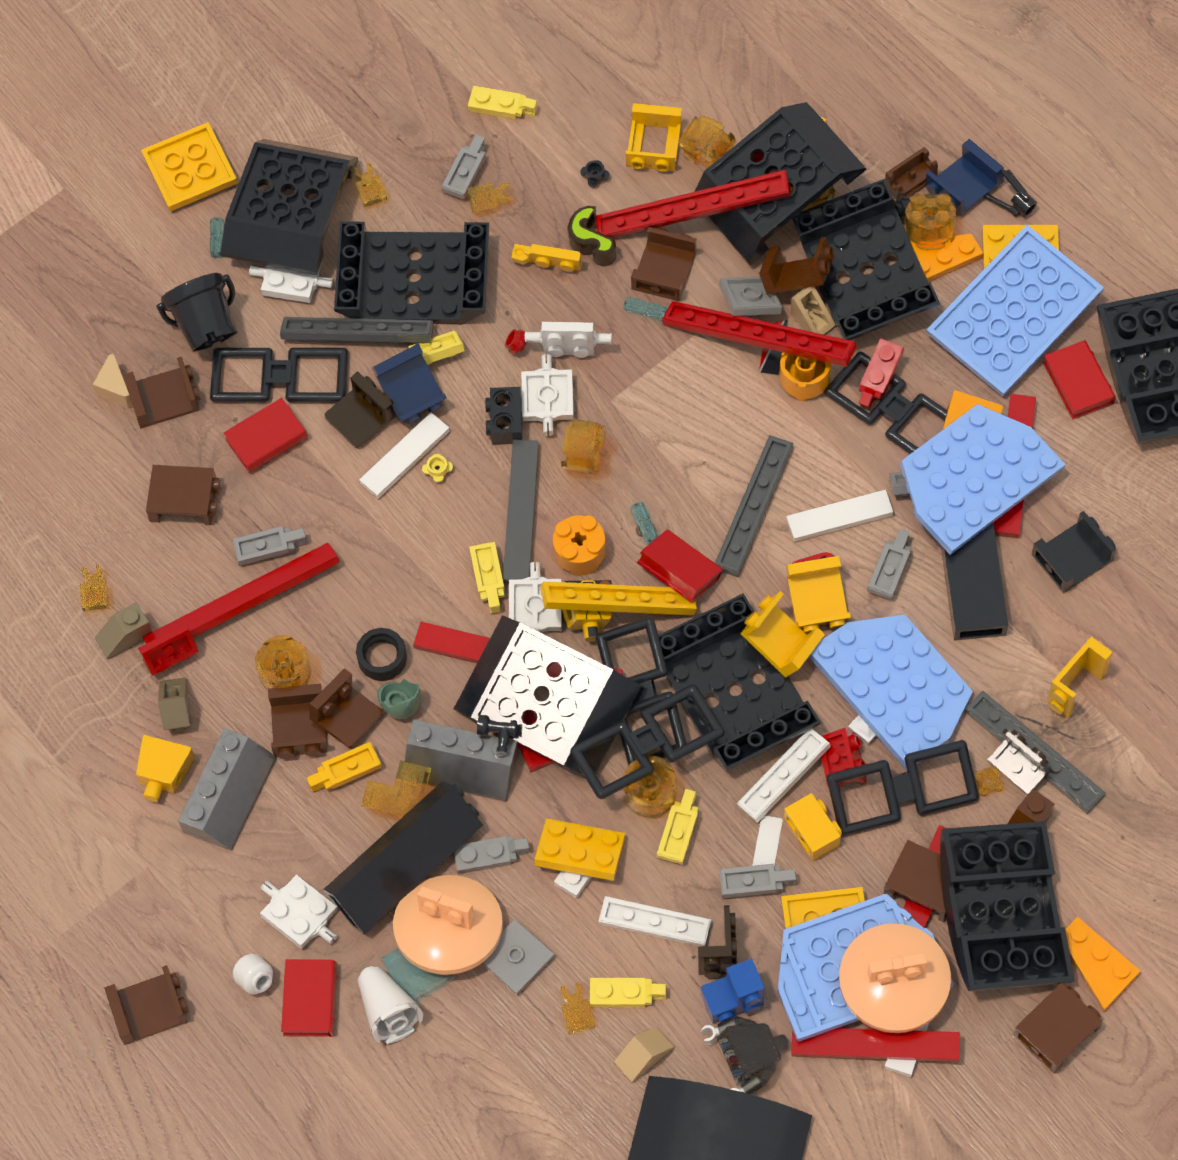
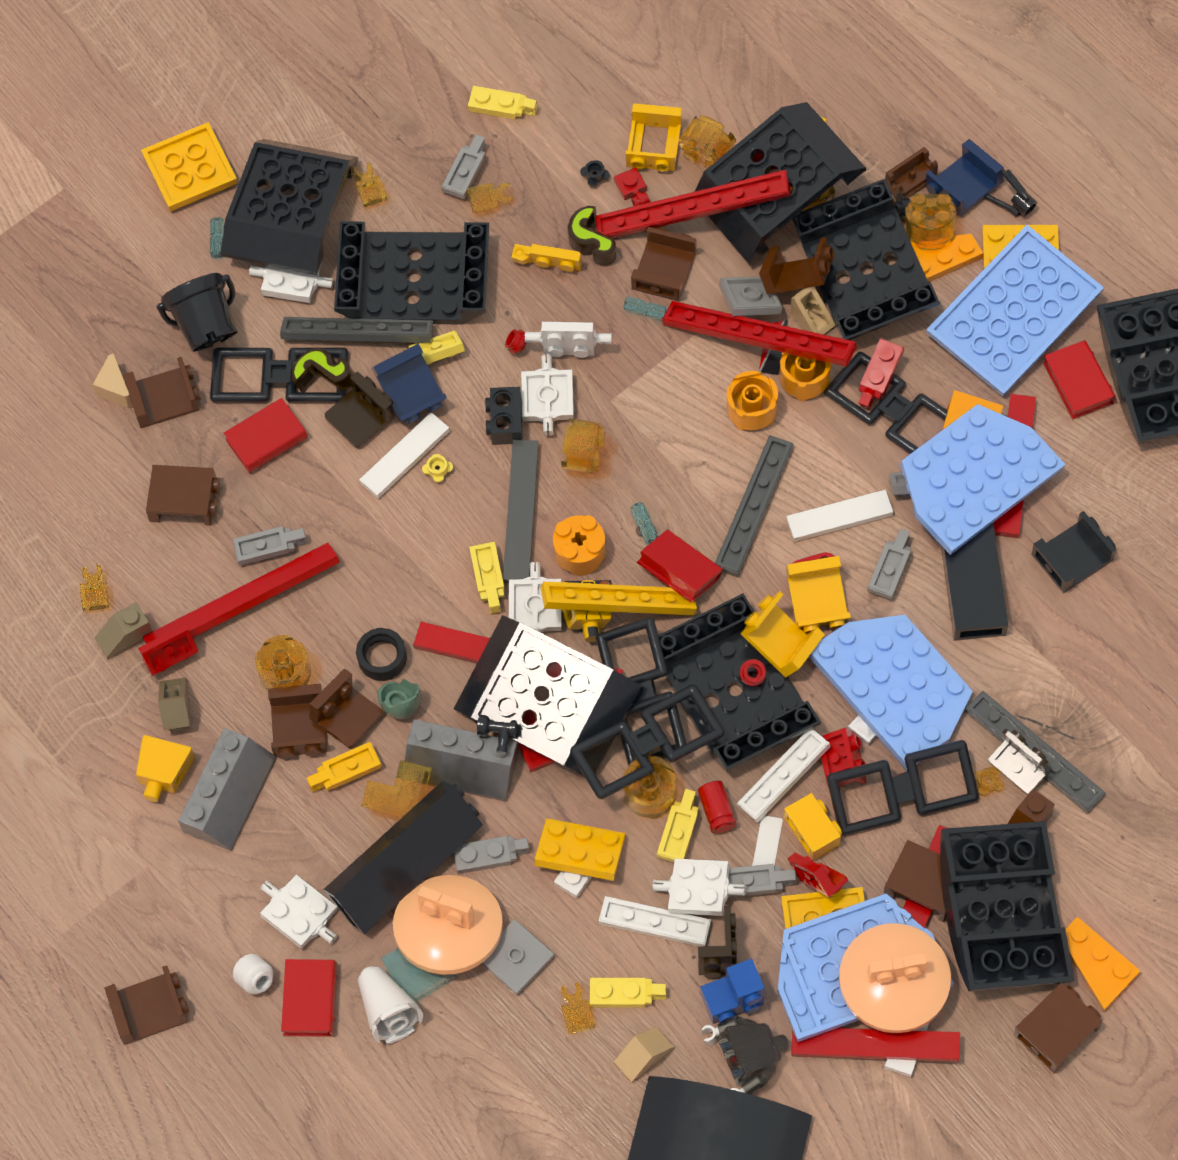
yellow panel [1047,636,1113,718] -> none
none -> dark brown animal [291,348,355,392]
none -> red plate [614,167,650,206]
none -> white plate [653,859,746,916]
none -> red piece [698,781,737,834]
none -> light orange brick [726,371,778,430]
none -> red plate [739,659,766,686]
none -> red bracket [787,852,848,897]

